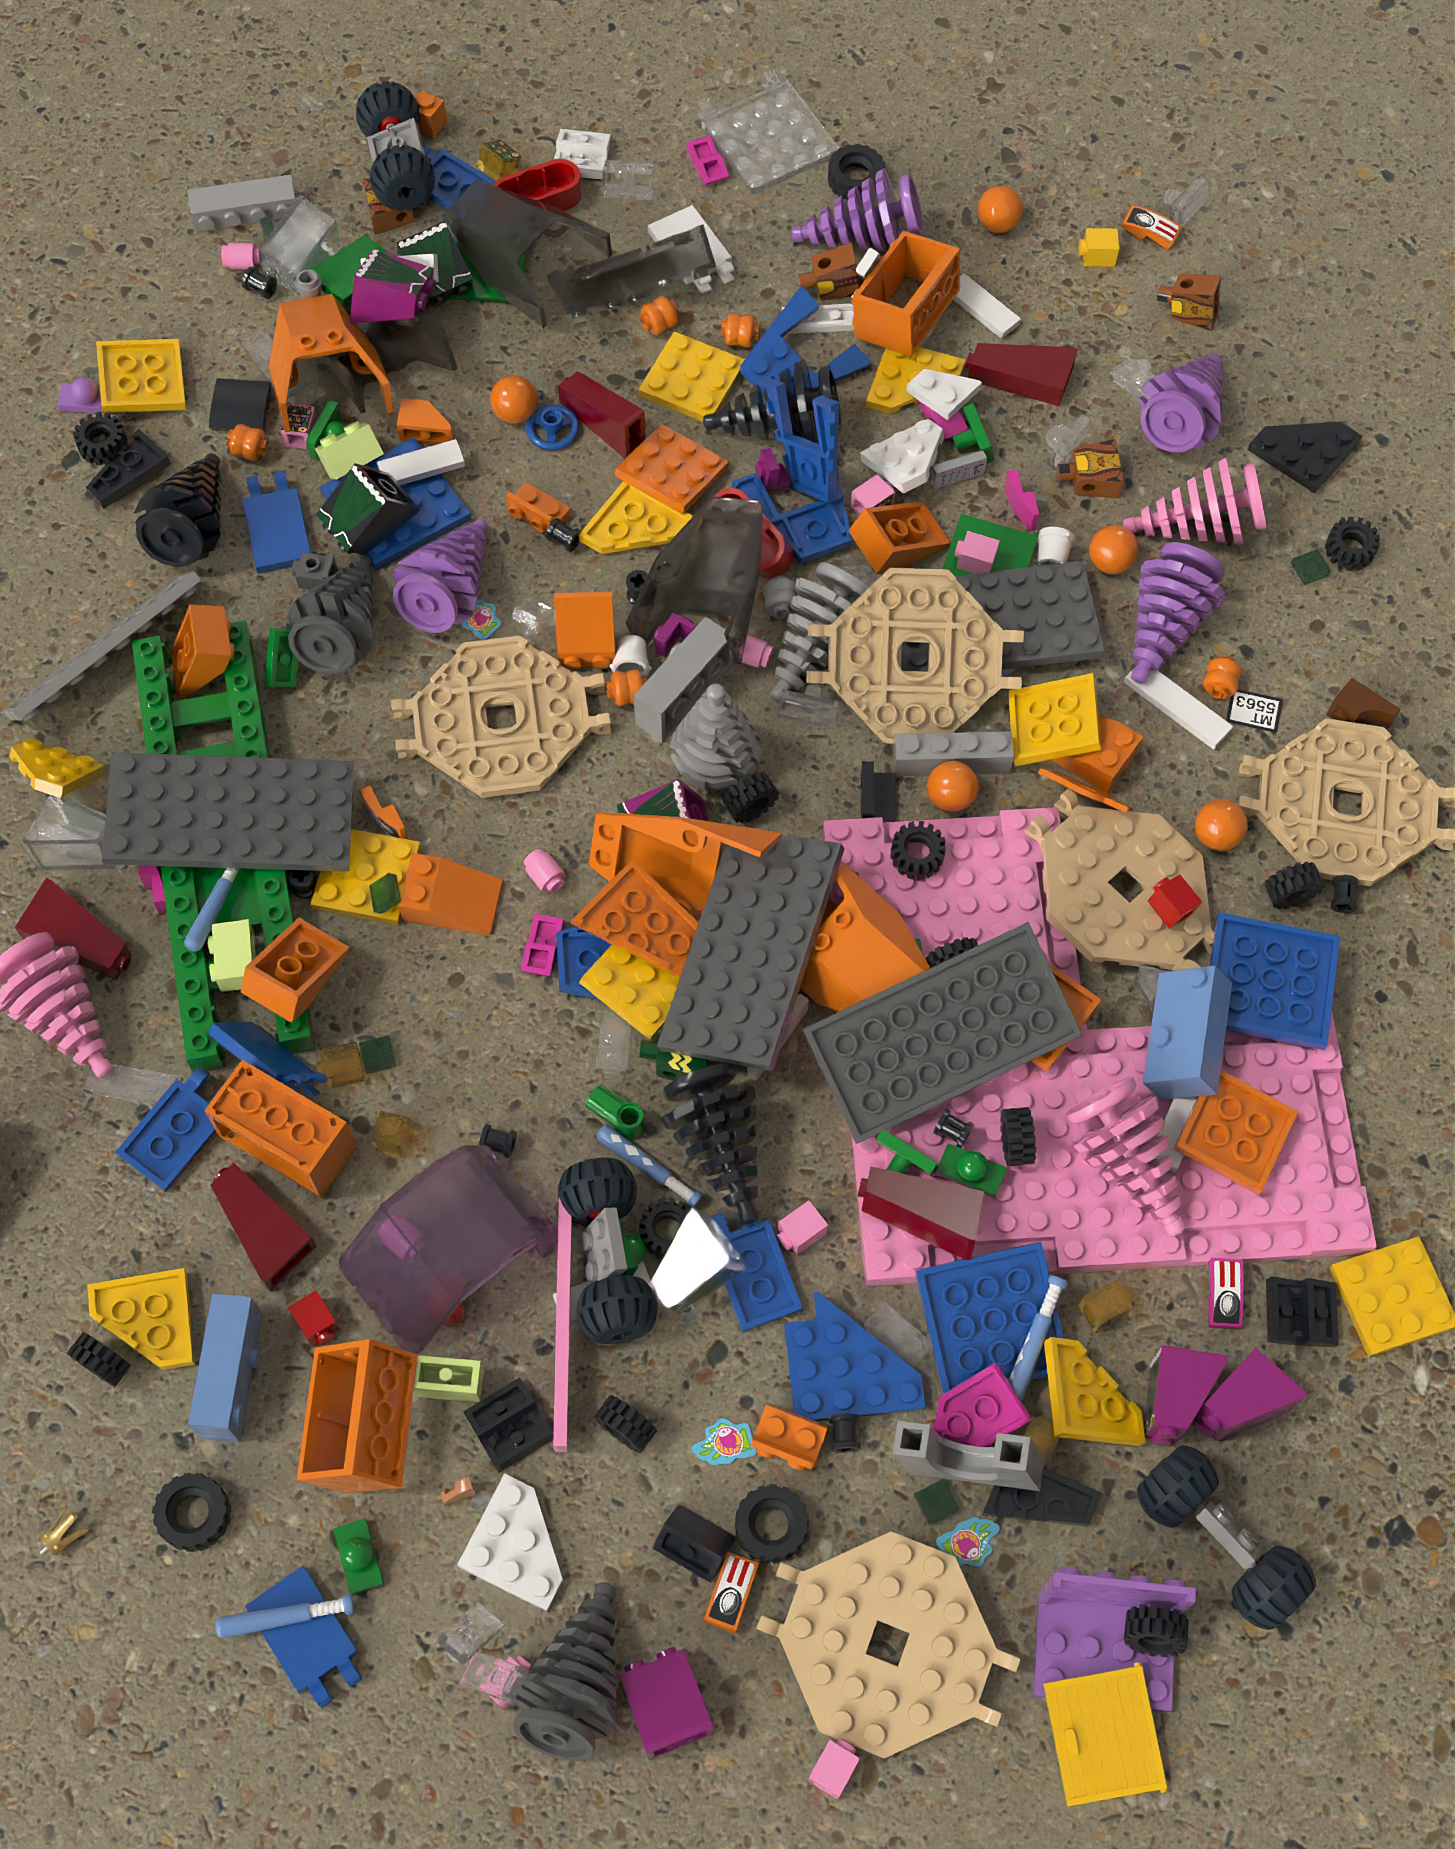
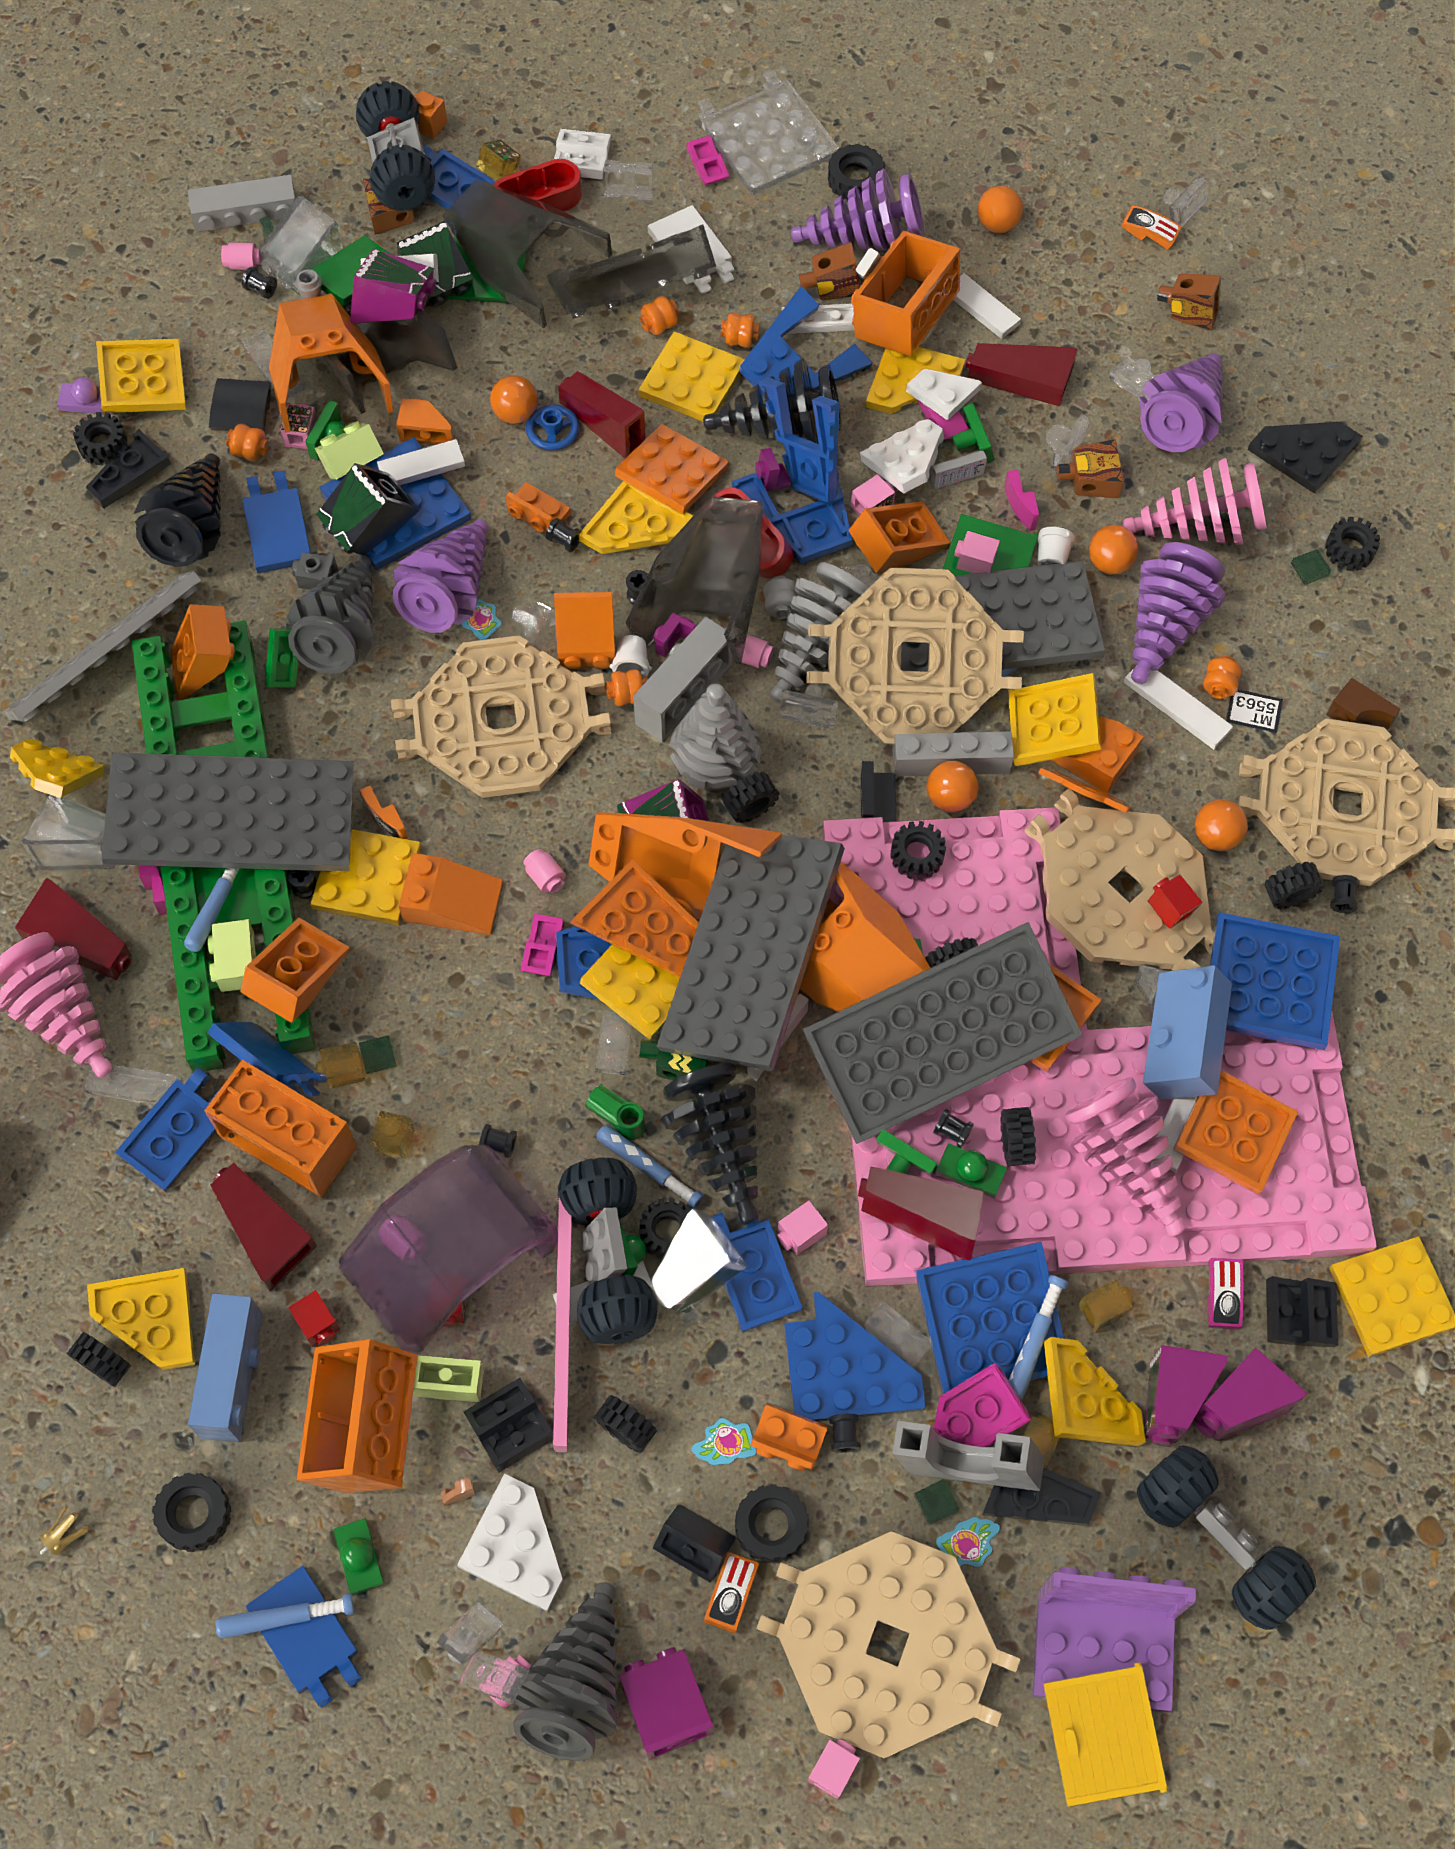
clear green tile [369,873,401,914] -> none
yellow brick [1079,228,1119,267] -> none
black tyre [1124,1604,1189,1657] -> none

